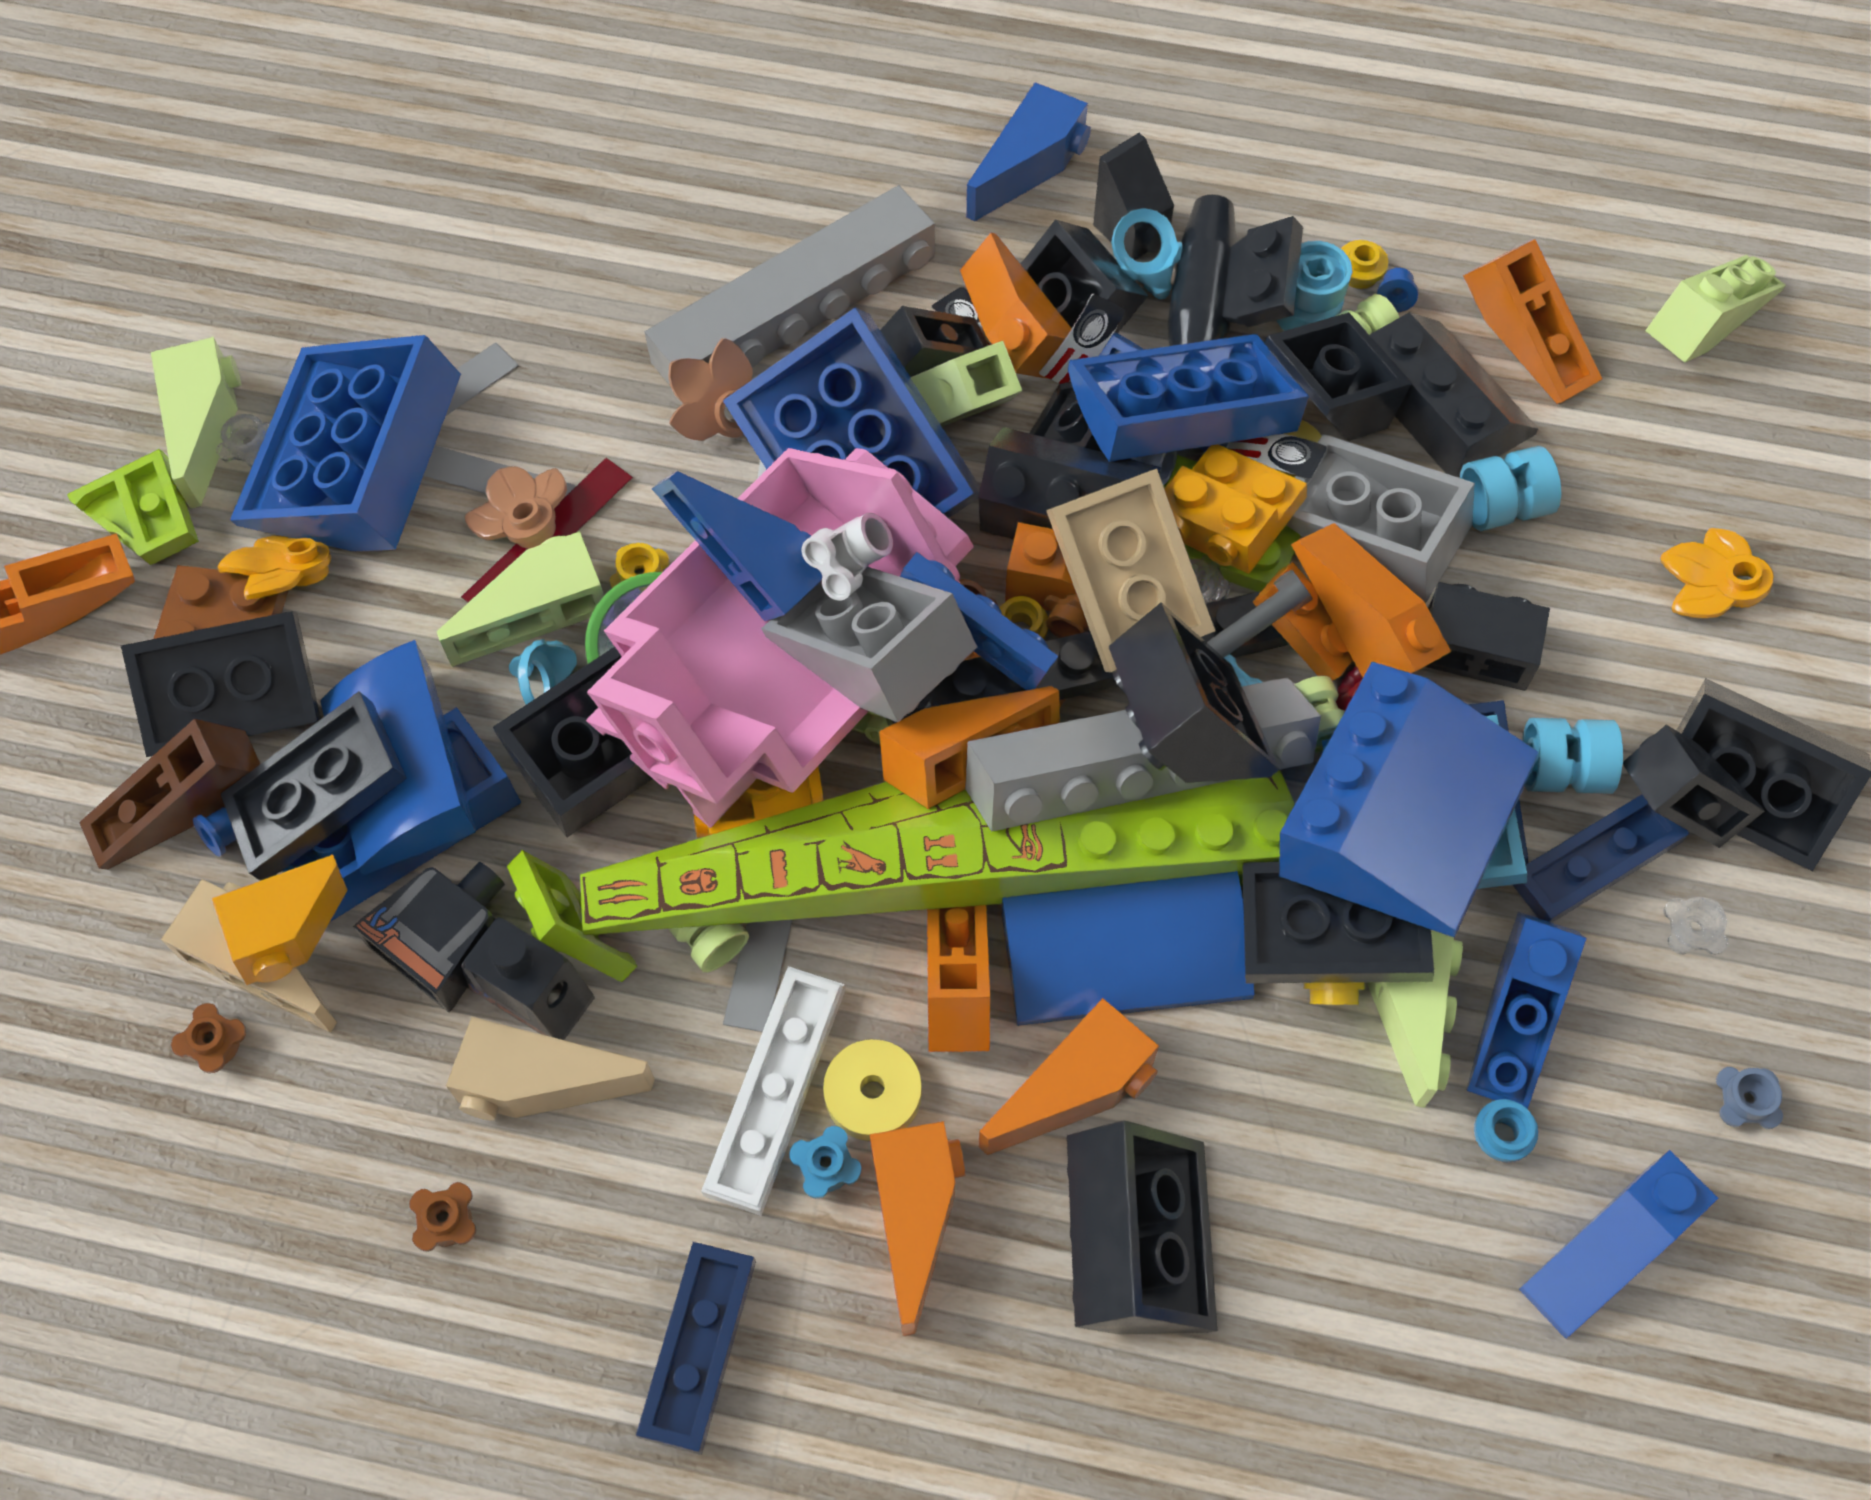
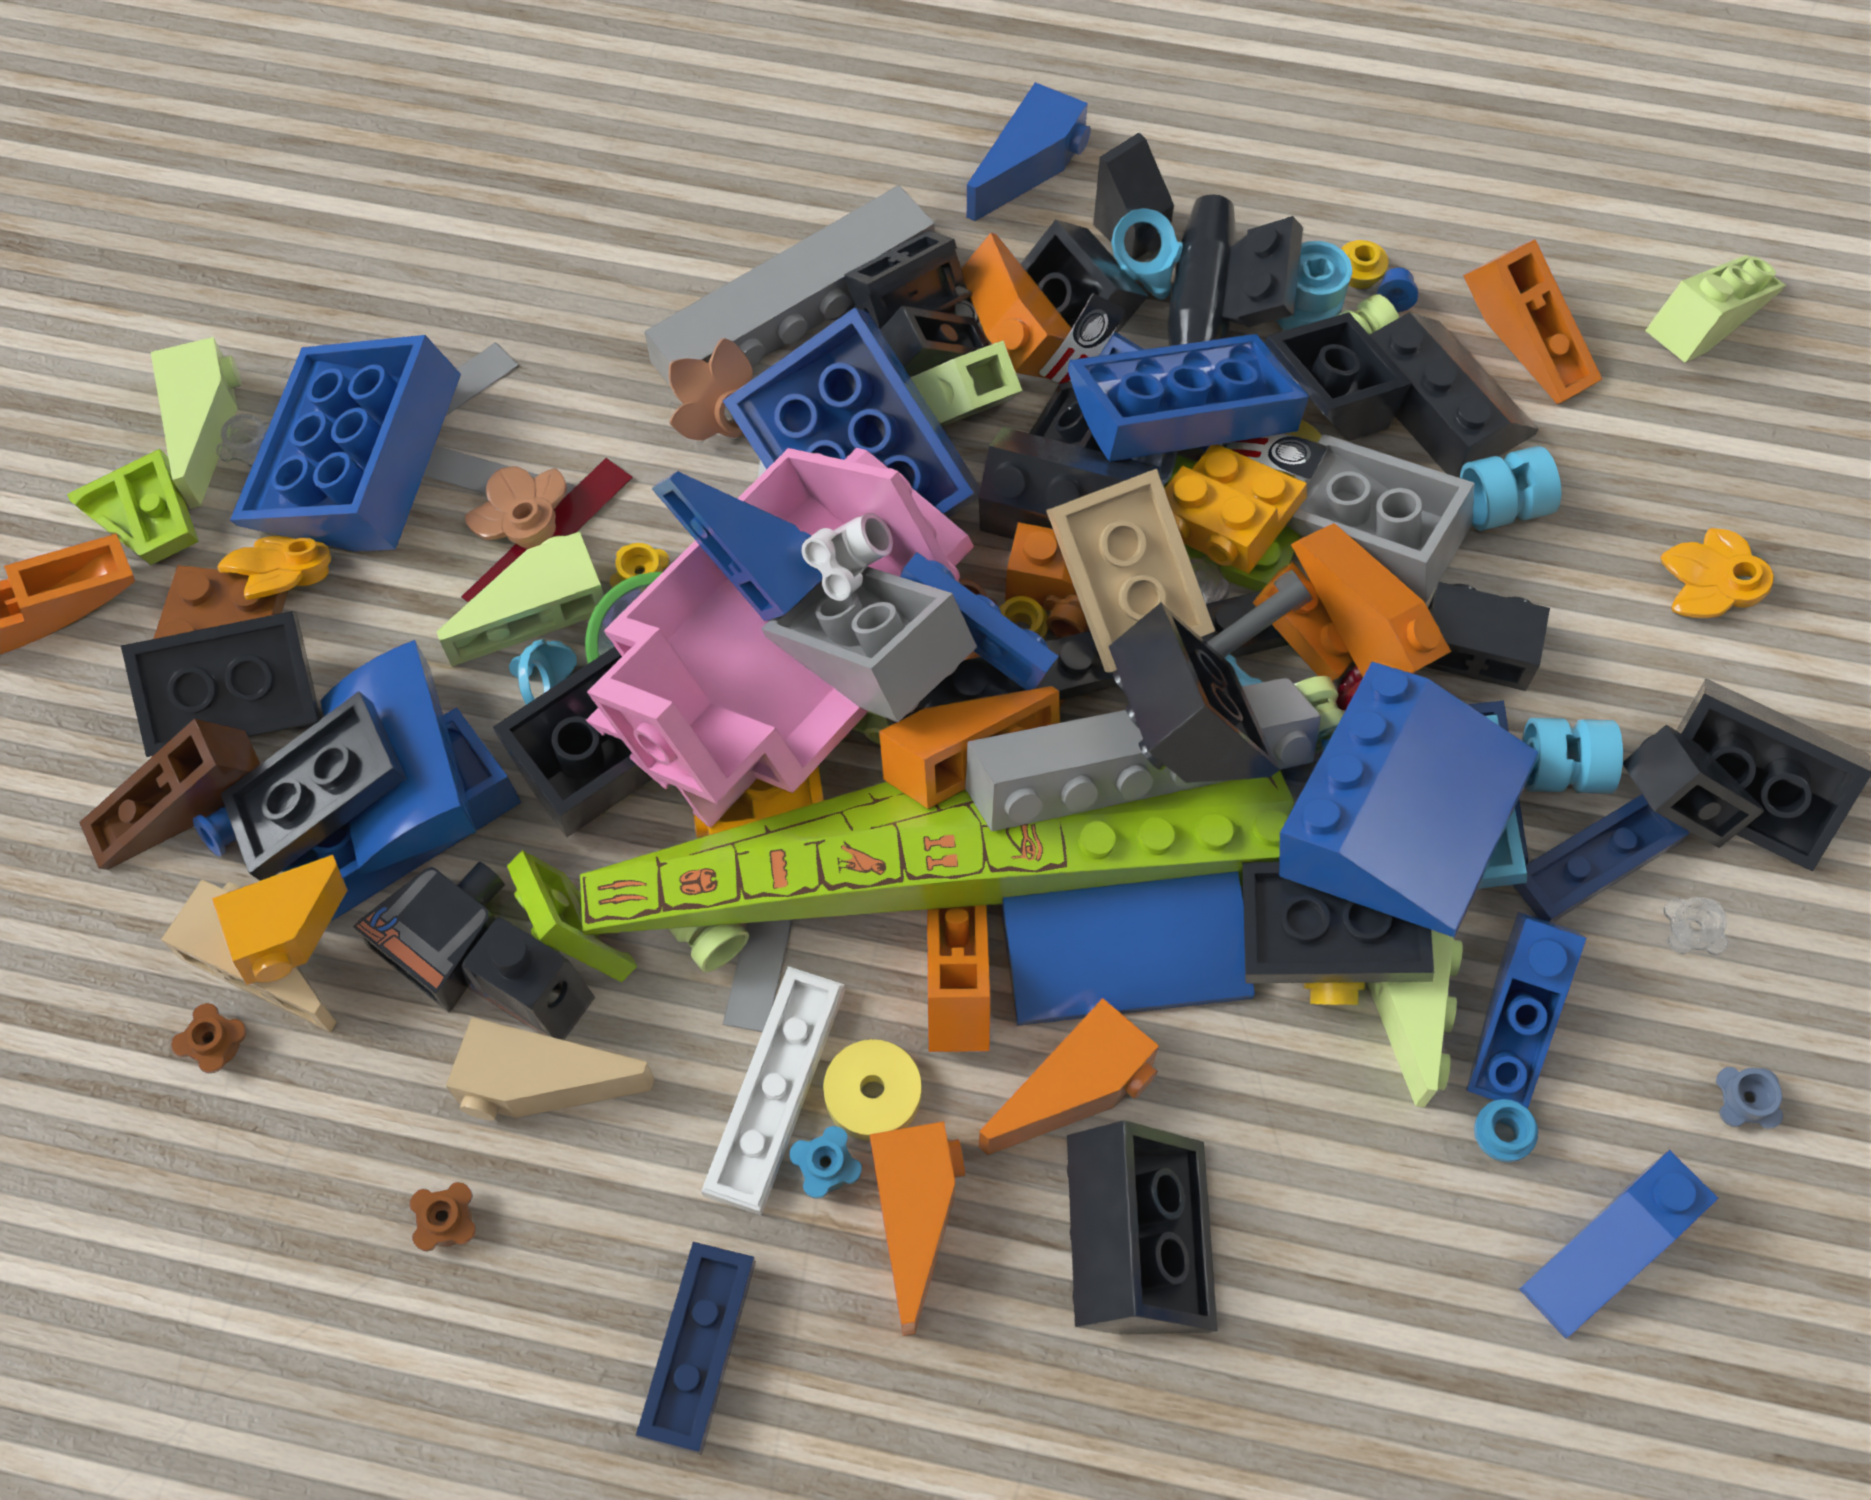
none -> black hinge [844,230,972,330]

